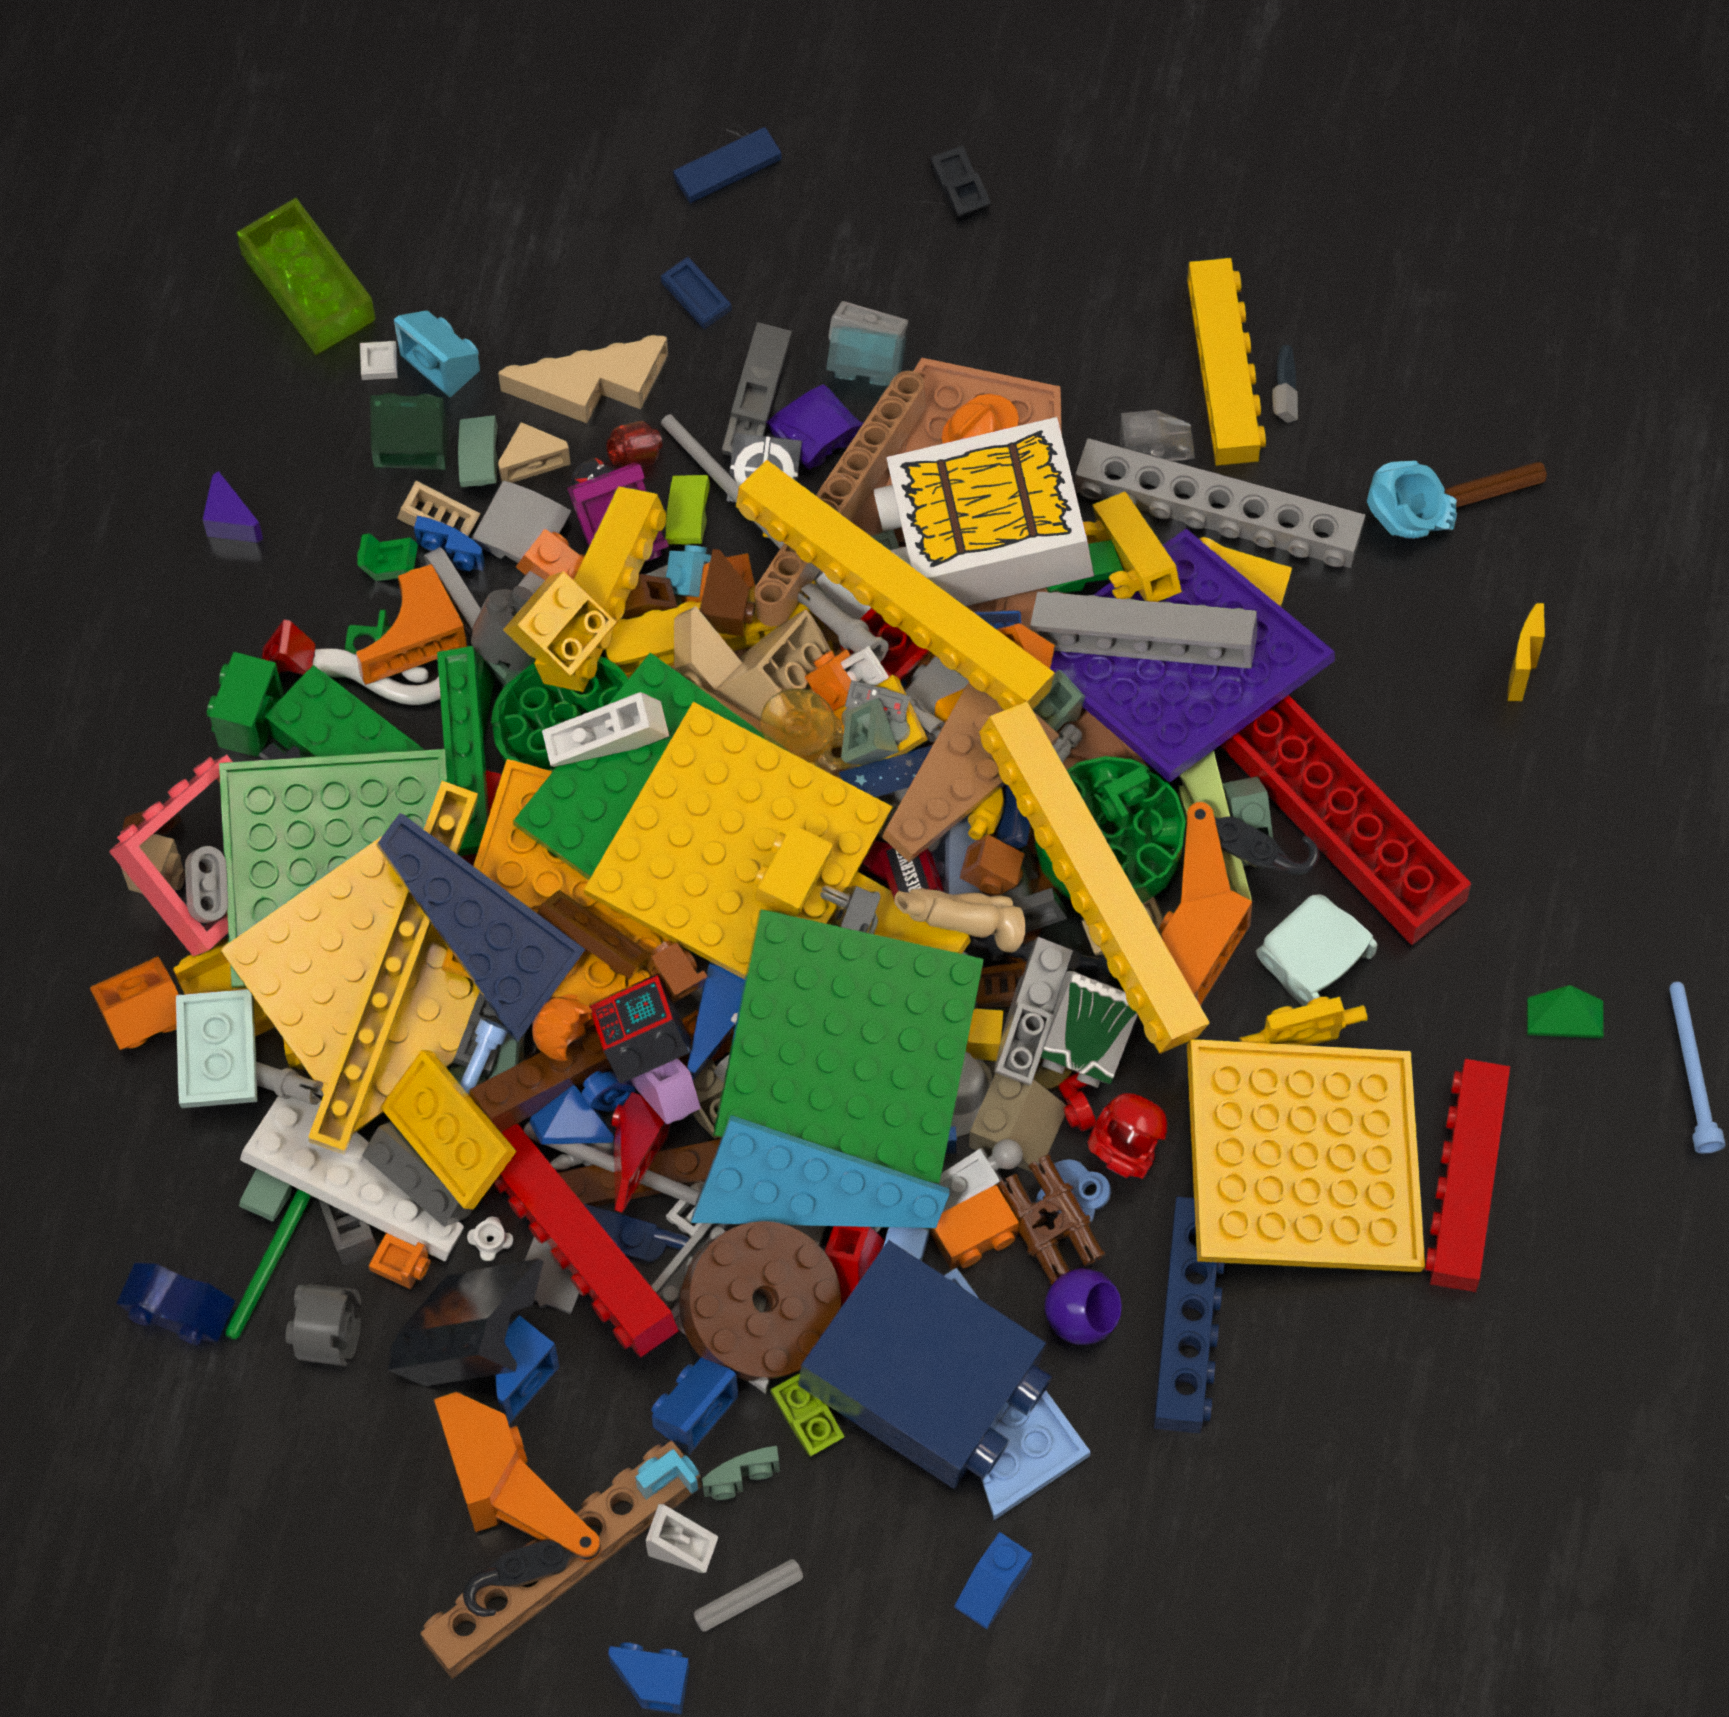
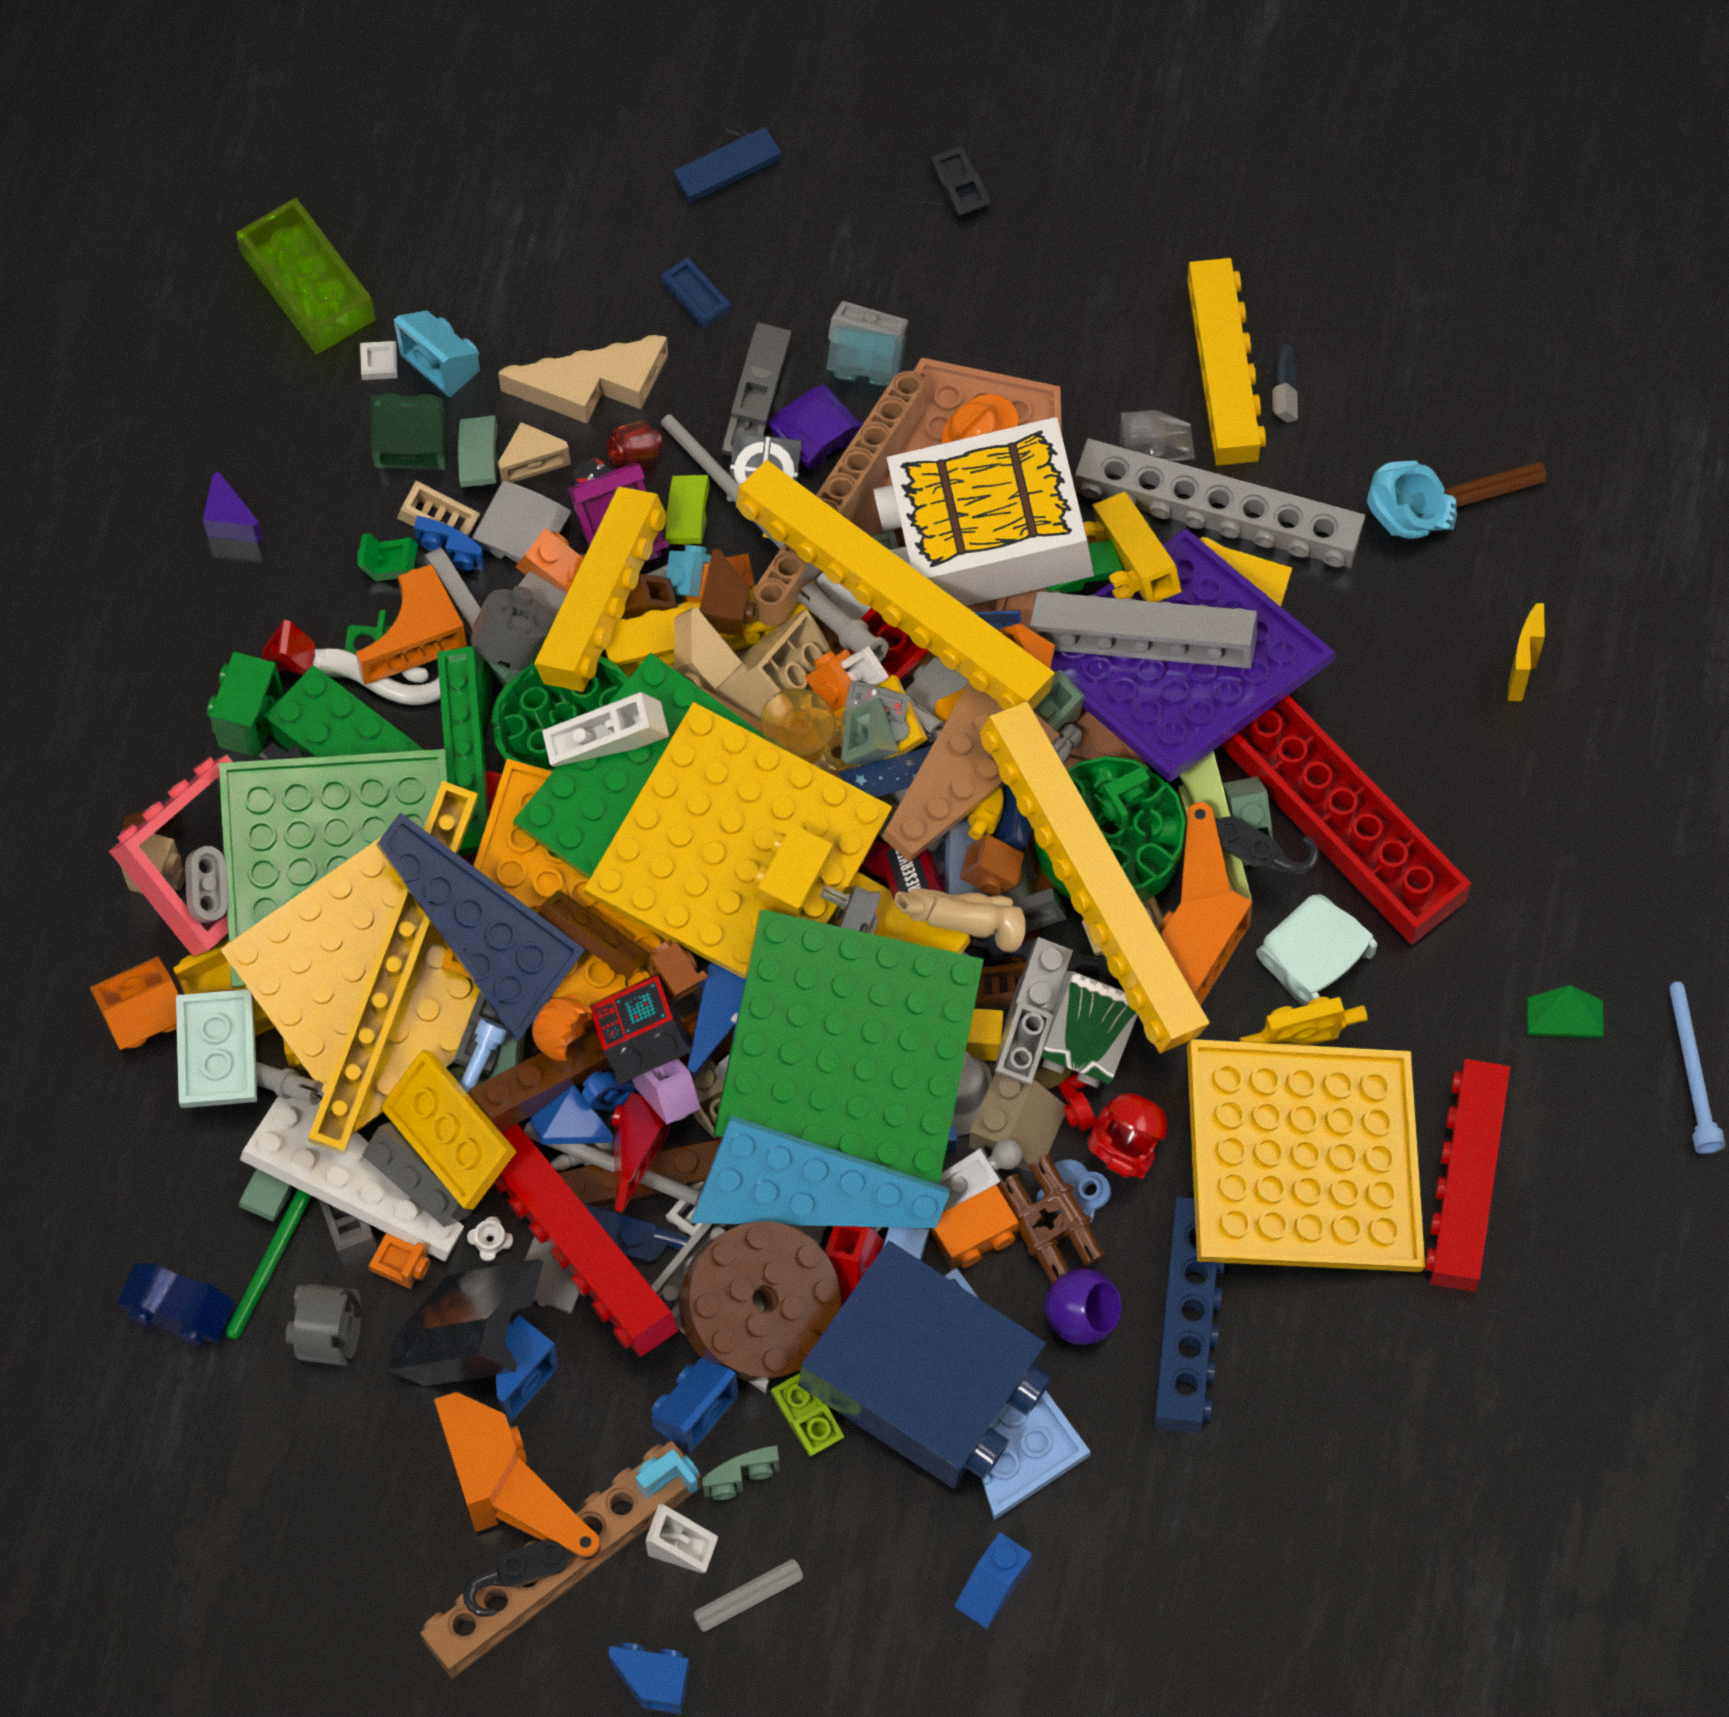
yellow slope [503,571,616,677] -> none

